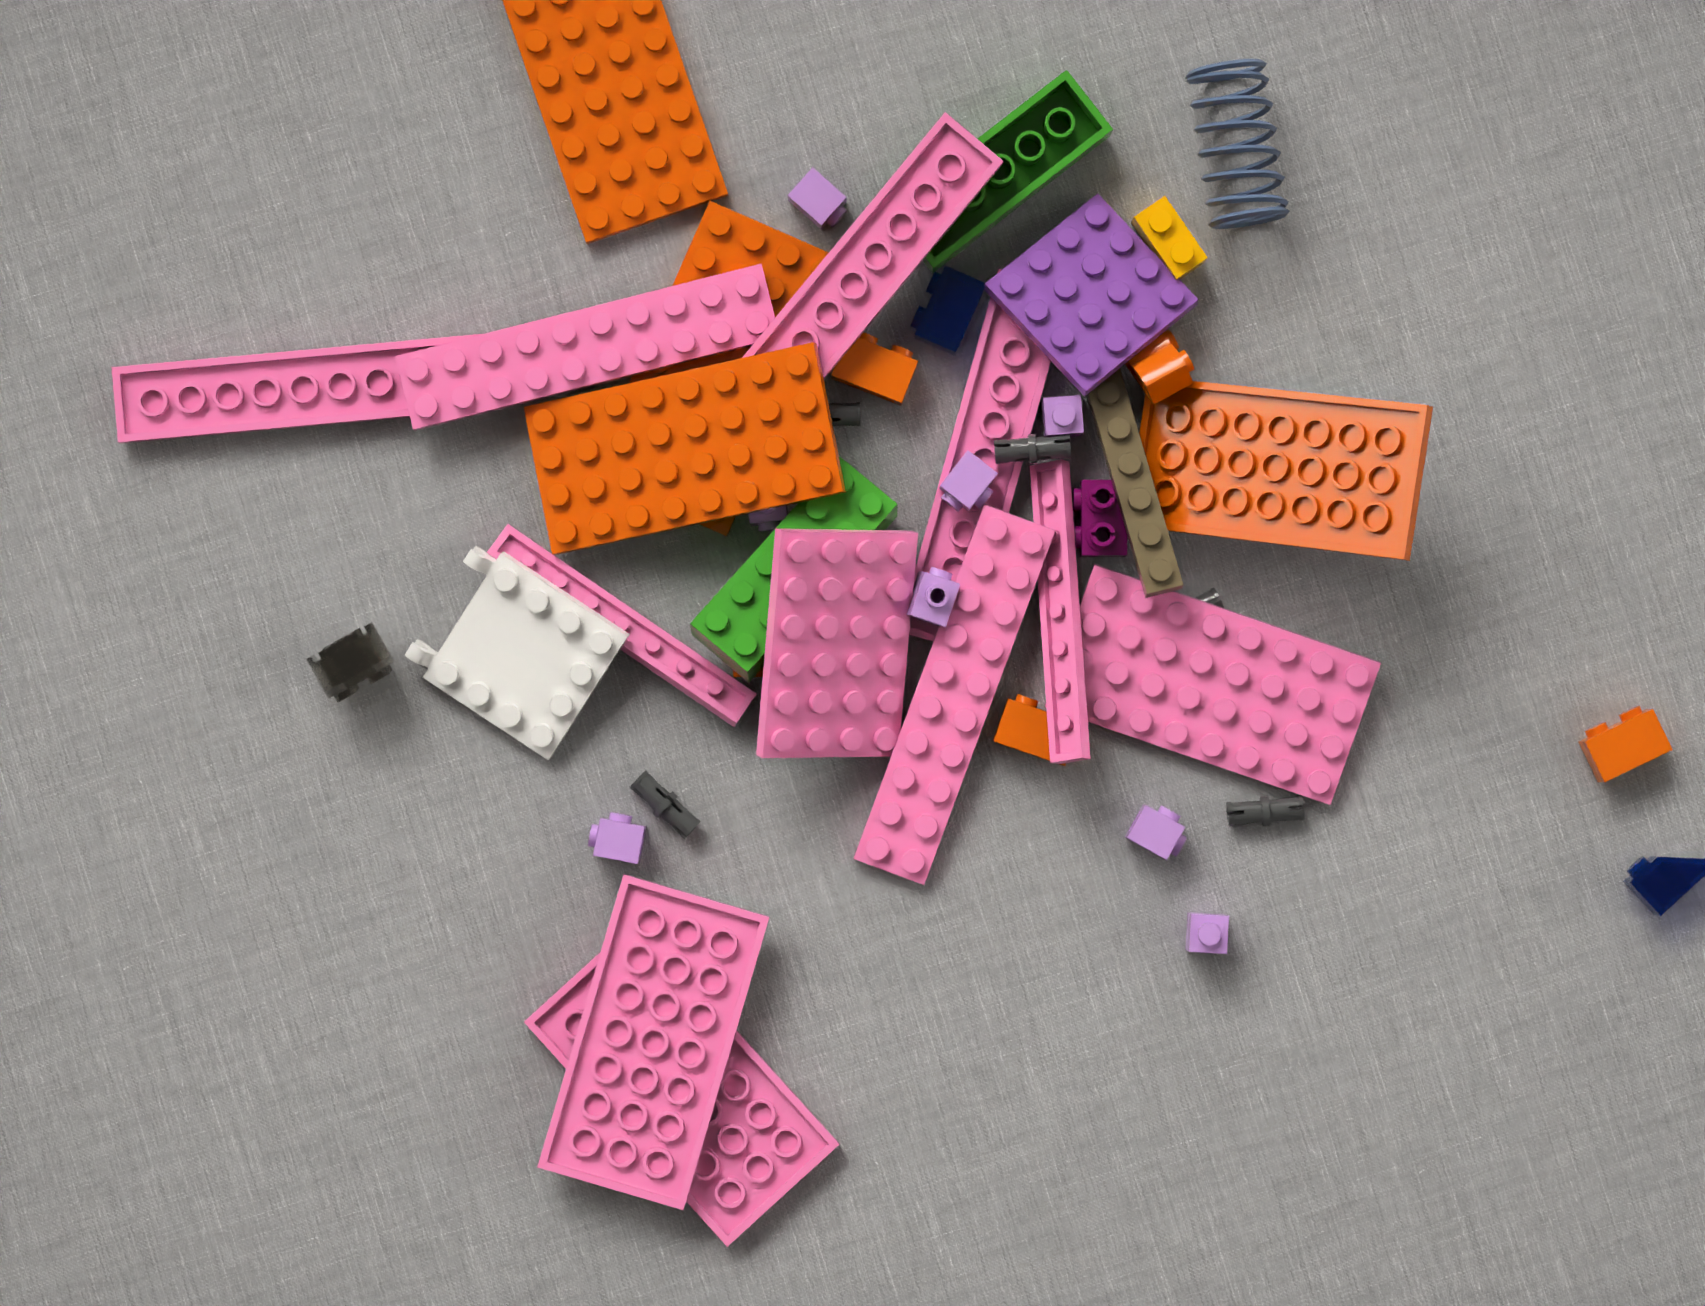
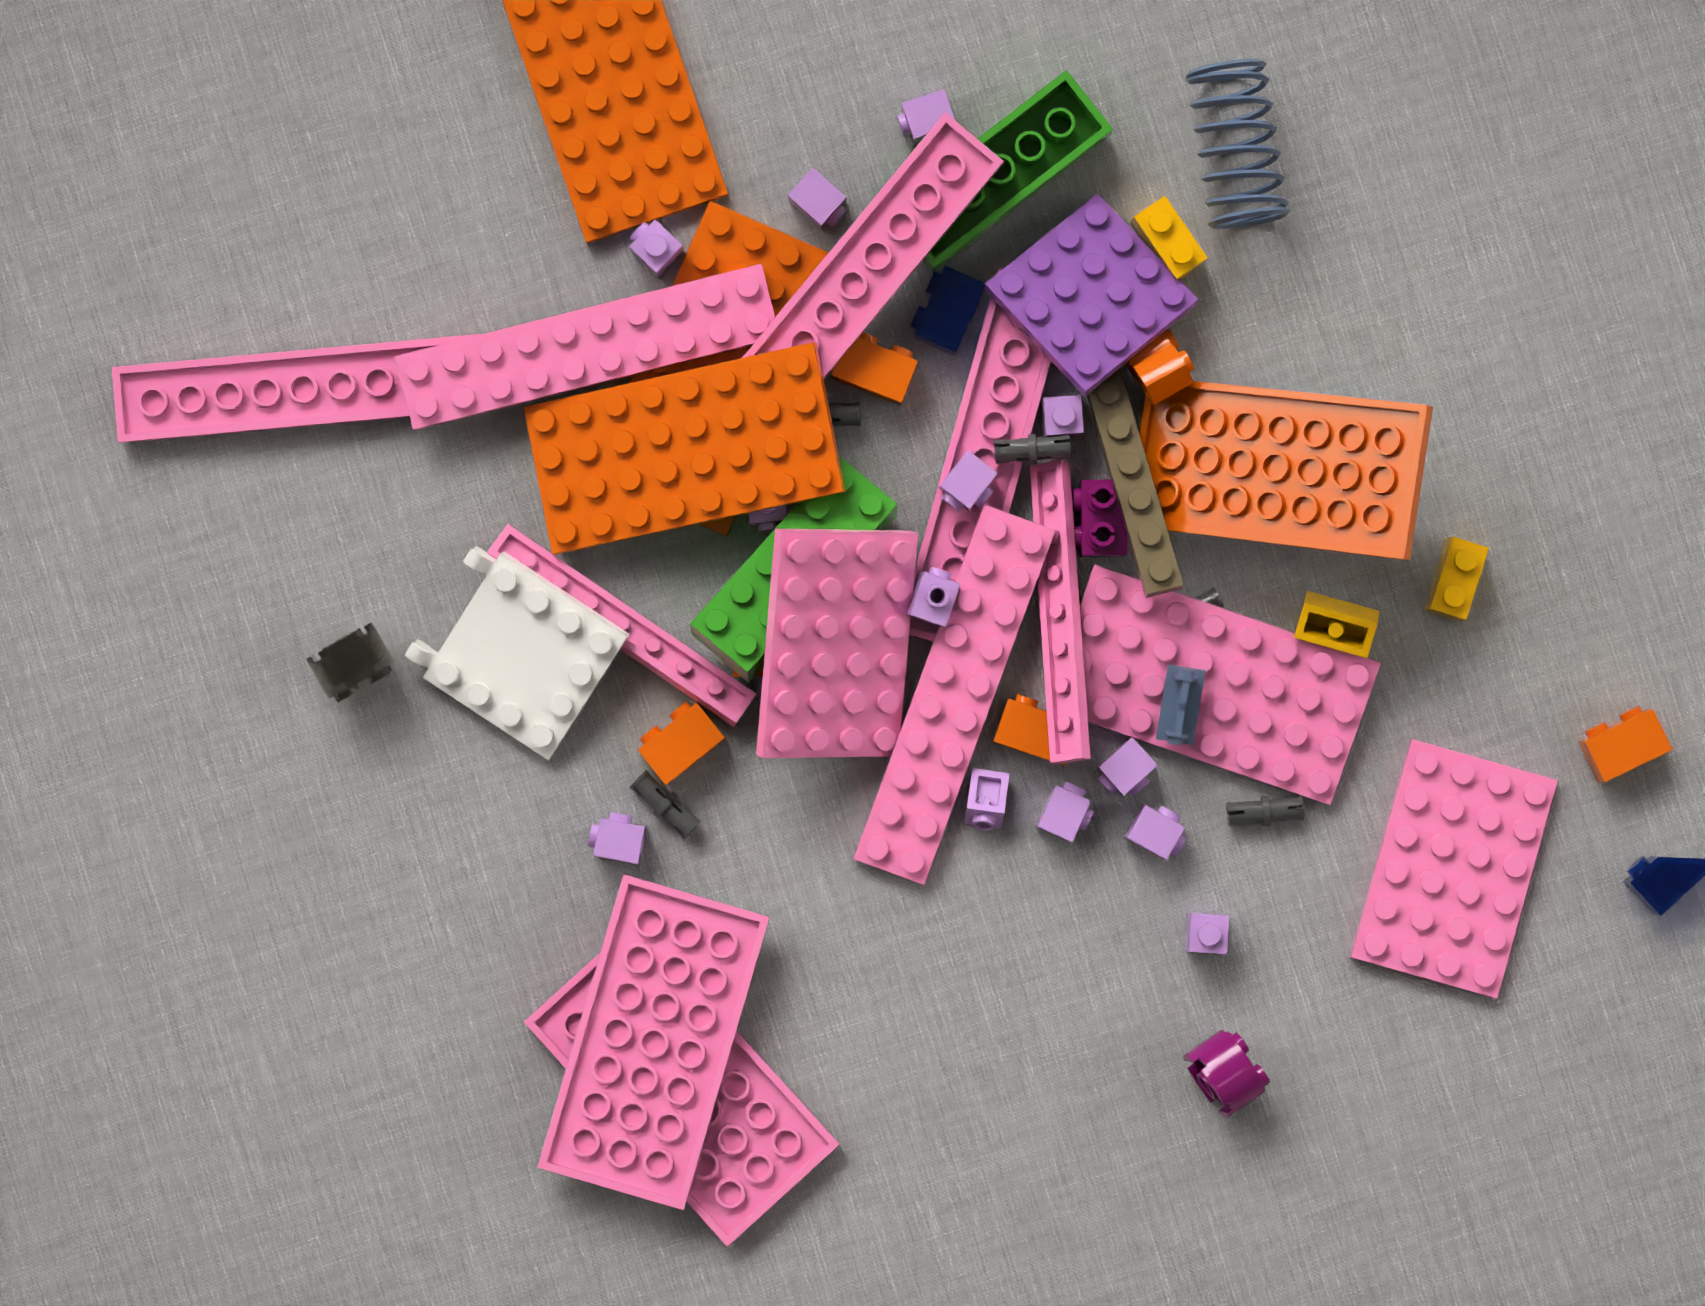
none -> lavender brick [629,220,684,278]
none -> orange brick [638,701,726,785]
none -> lavender brick [897,89,955,144]
none -> lavender bracket [964,768,1010,831]
none -> lavender brick [1037,781,1094,842]
none -> lavender brick [1097,737,1158,796]
none -> sand blue hinge [1156,664,1206,745]
none -> magenta brick [1183,1030,1270,1118]
none -> yellow brick [1294,591,1380,658]
none -> bright pink plate [1350,739,1558,998]
none -> yellow brick [1424,536,1489,622]

